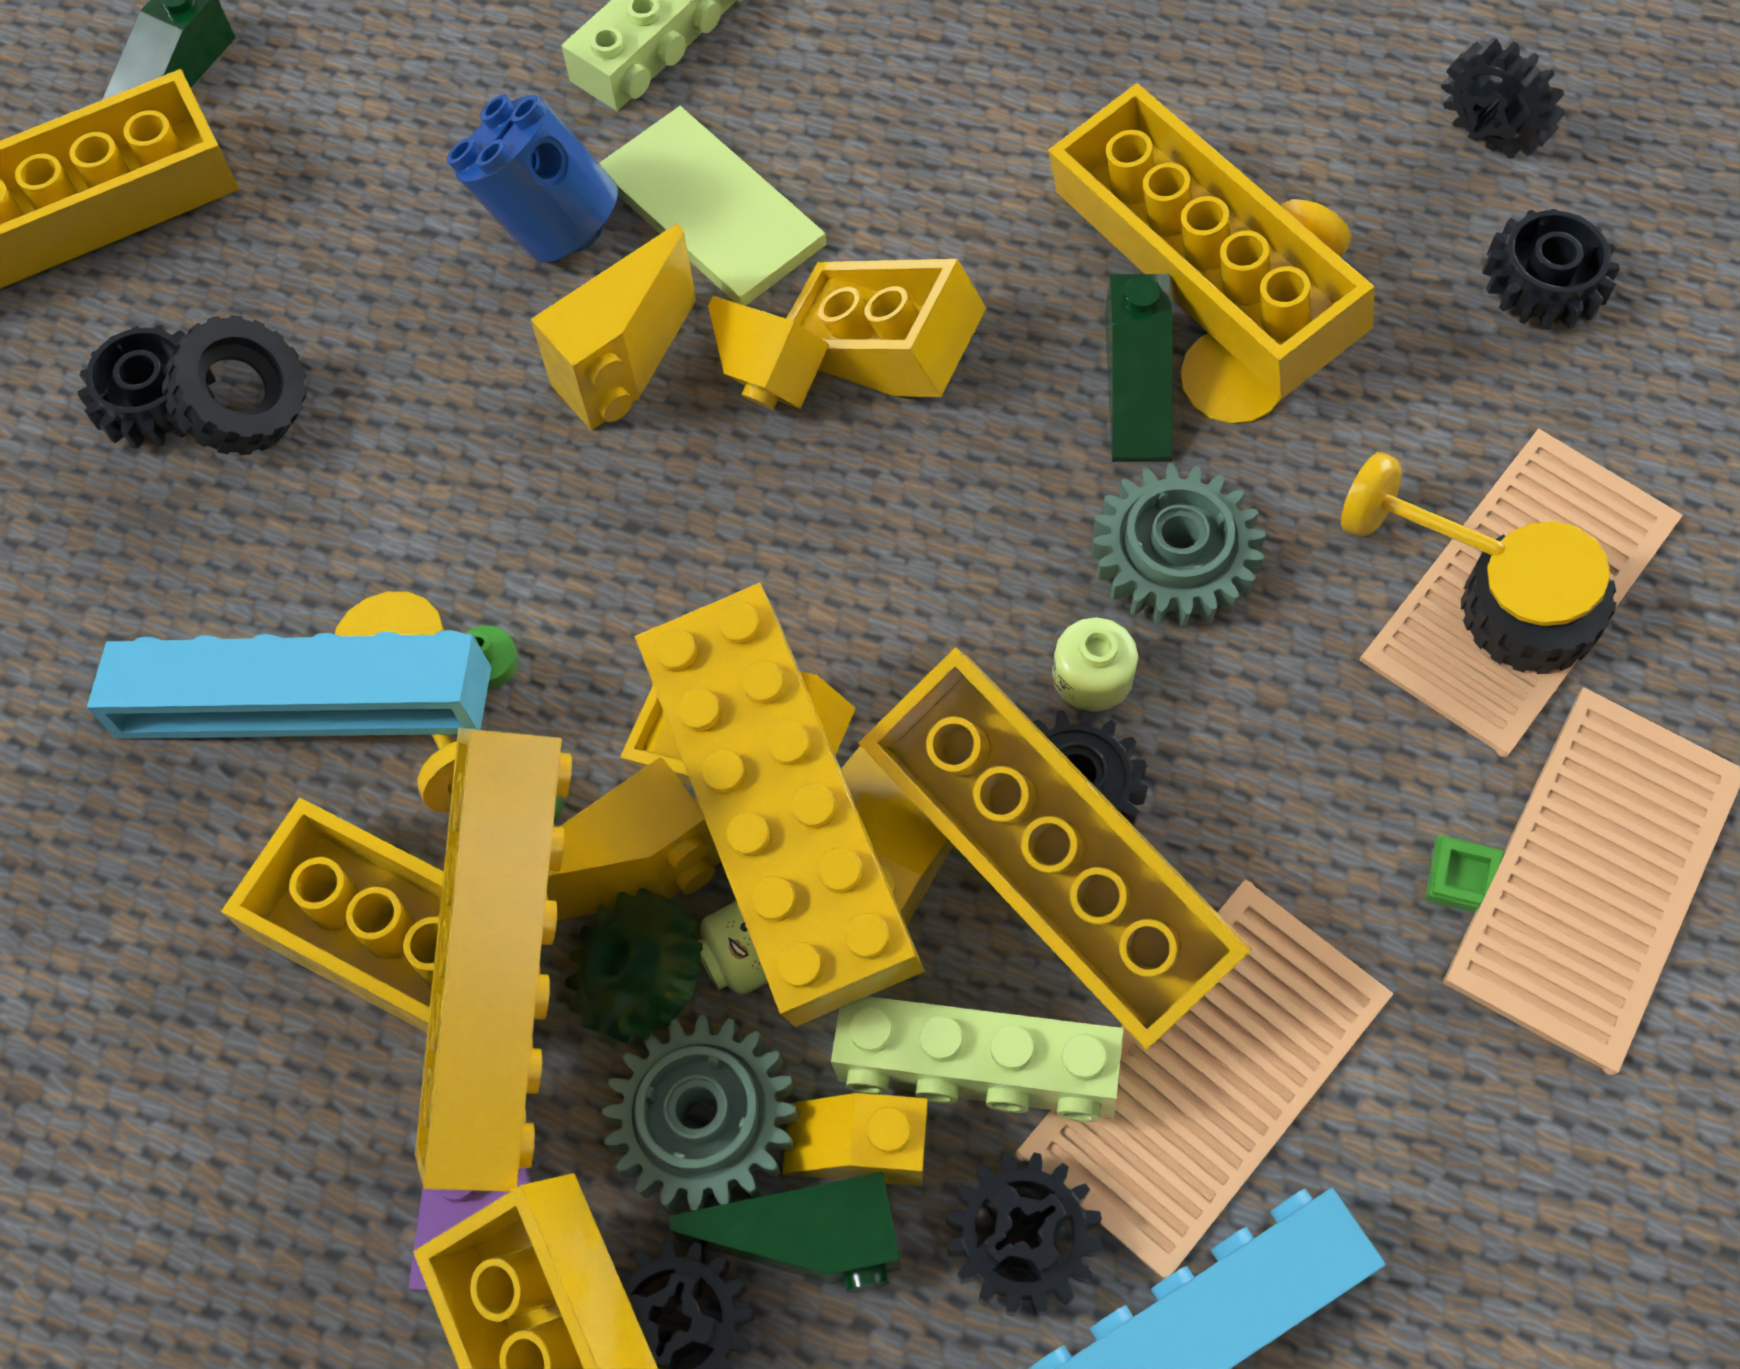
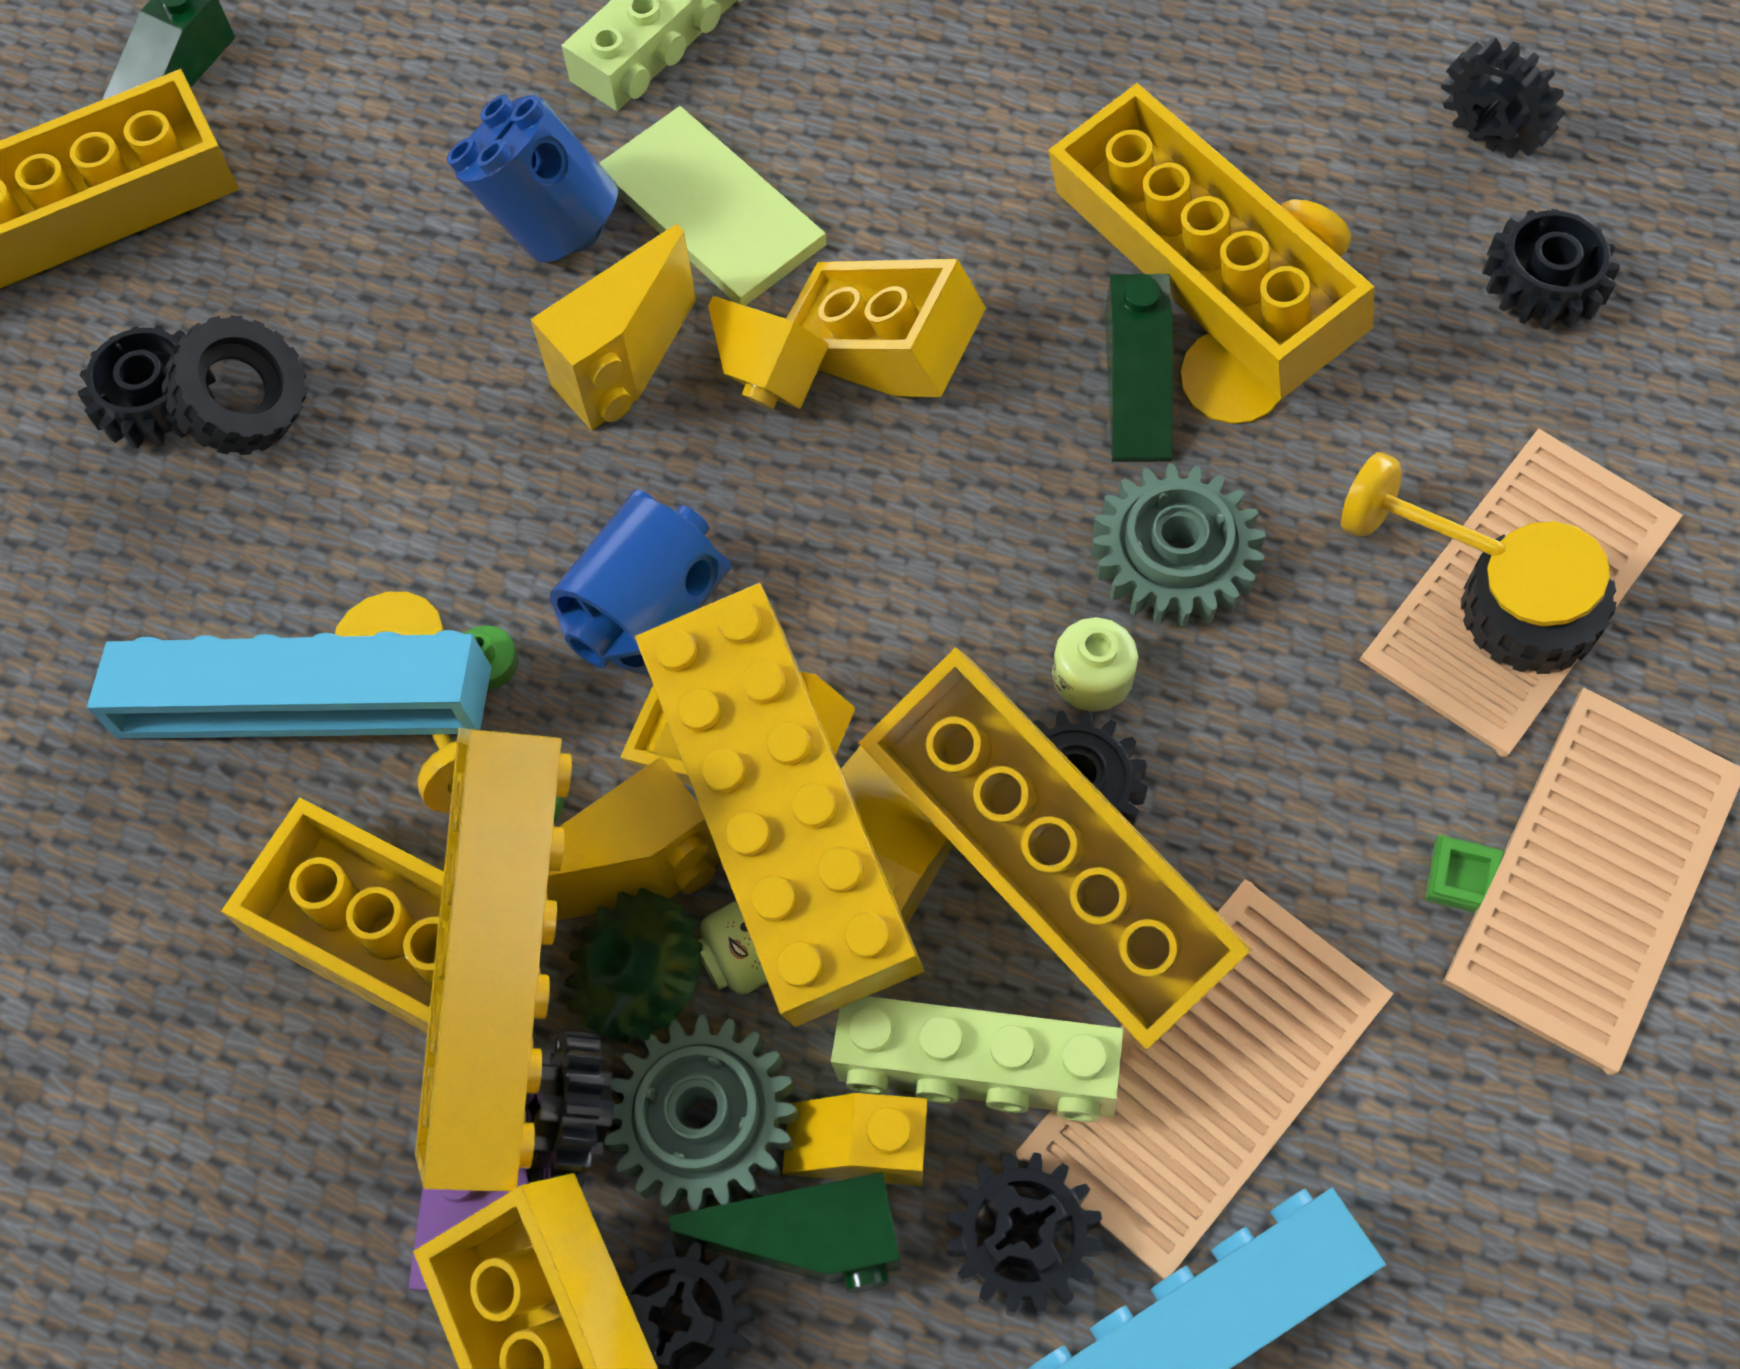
none -> black gear [526,1031,614,1188]
none -> blue cylinder [549,489,731,674]

